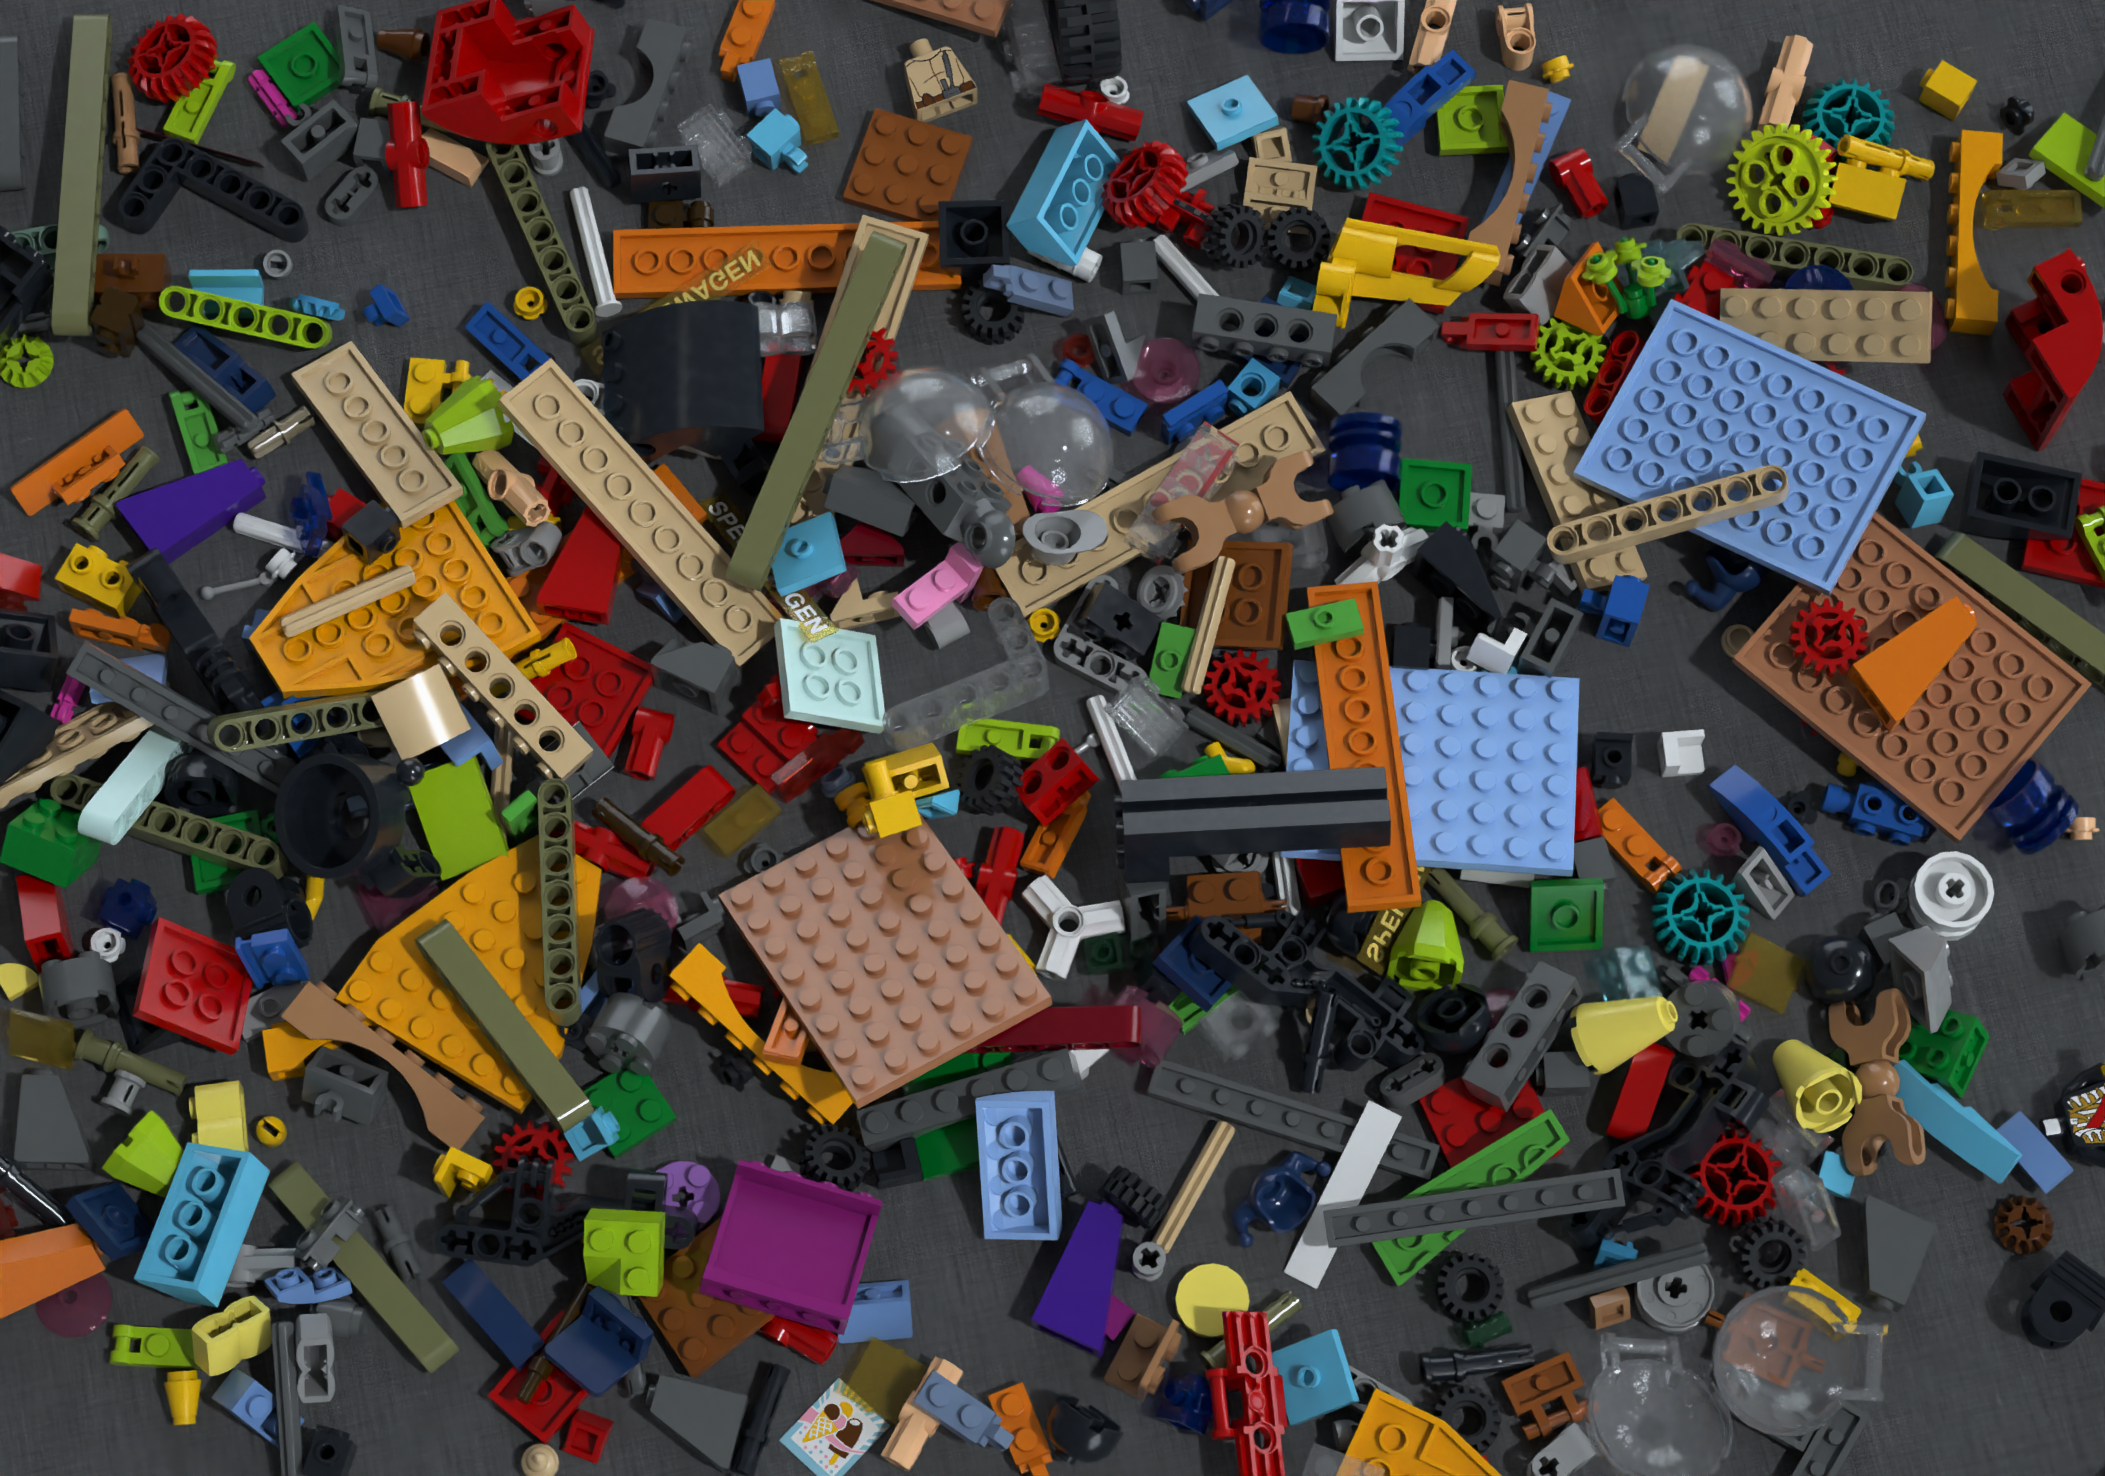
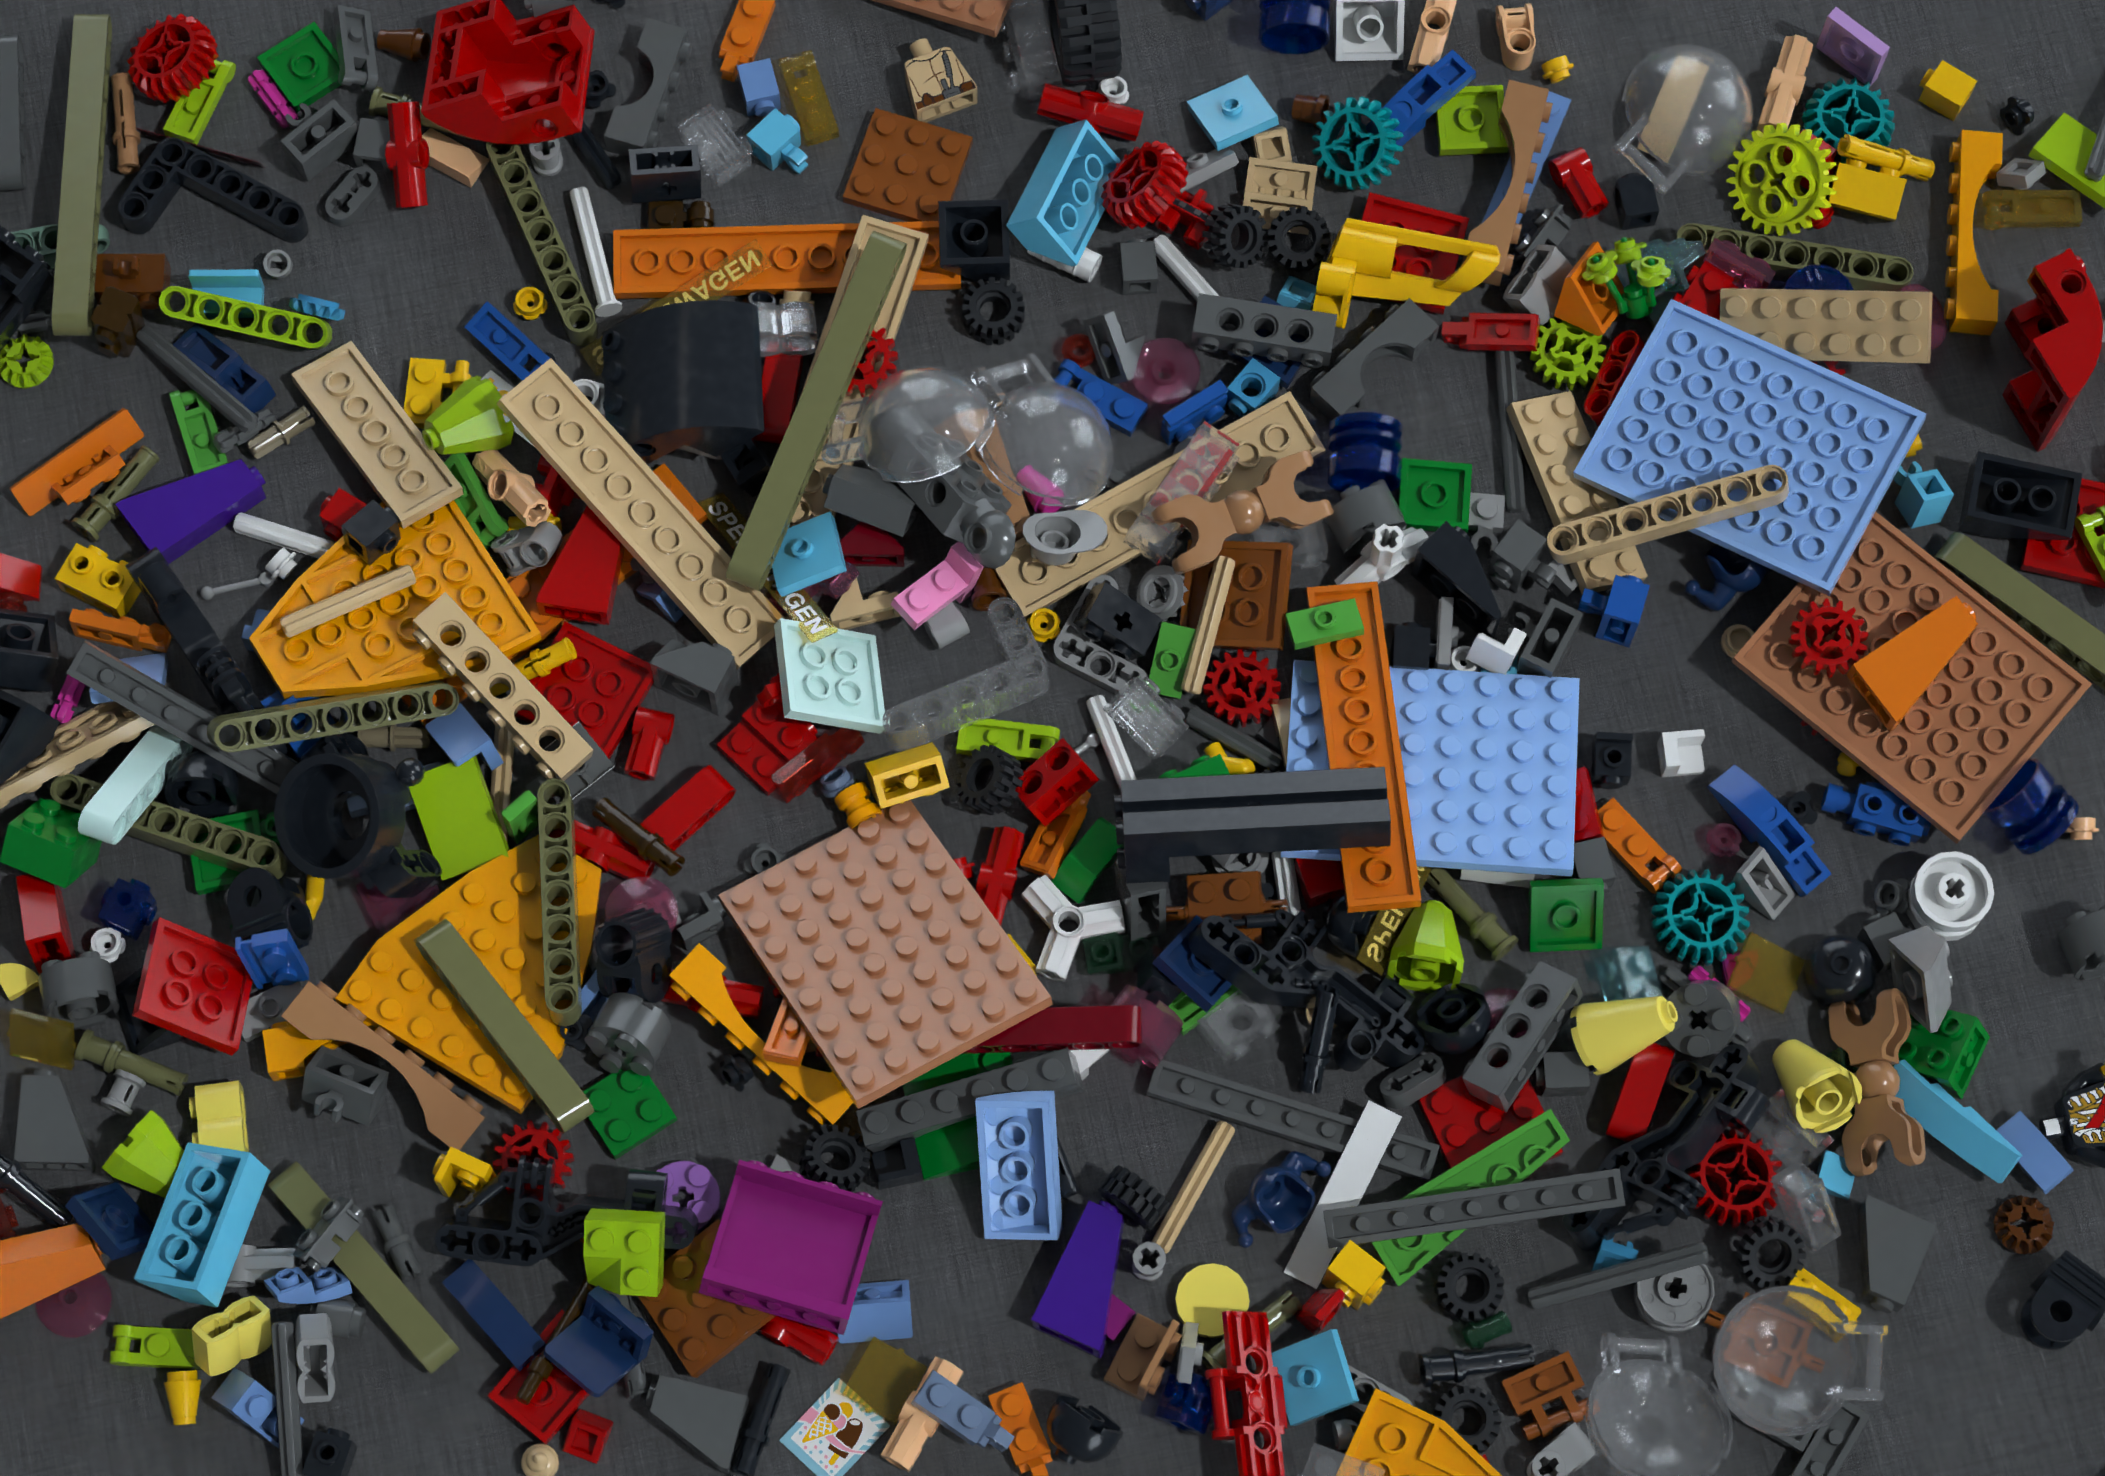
yellow hinge [256,1116,287,1147] -> none
clear blue plate [290,471,333,557] -> none
blue tile [363,284,410,327] -> none
tan slope [371,663,471,760] -> none
medium azure bracket [564,1106,620,1162] -> none
clear yellow plate [703,784,782,859] -> none
yellow brick [861,760,922,840] -> none
medium azure slope [915,789,960,820] -> none
sand blue hinge [983,264,1074,317] -> none
medium nougat plate [1589,1286,1631,1330] -> none
none -> green slope [1051,817,1124,904]
none -> light grey plate [1176,1322,1204,1384]
none -> red slope [1296,1288,1345,1335]
none -> yellow brick [1322,1240,1386,1310]
none -> lavender tile [1816,7,1890,86]

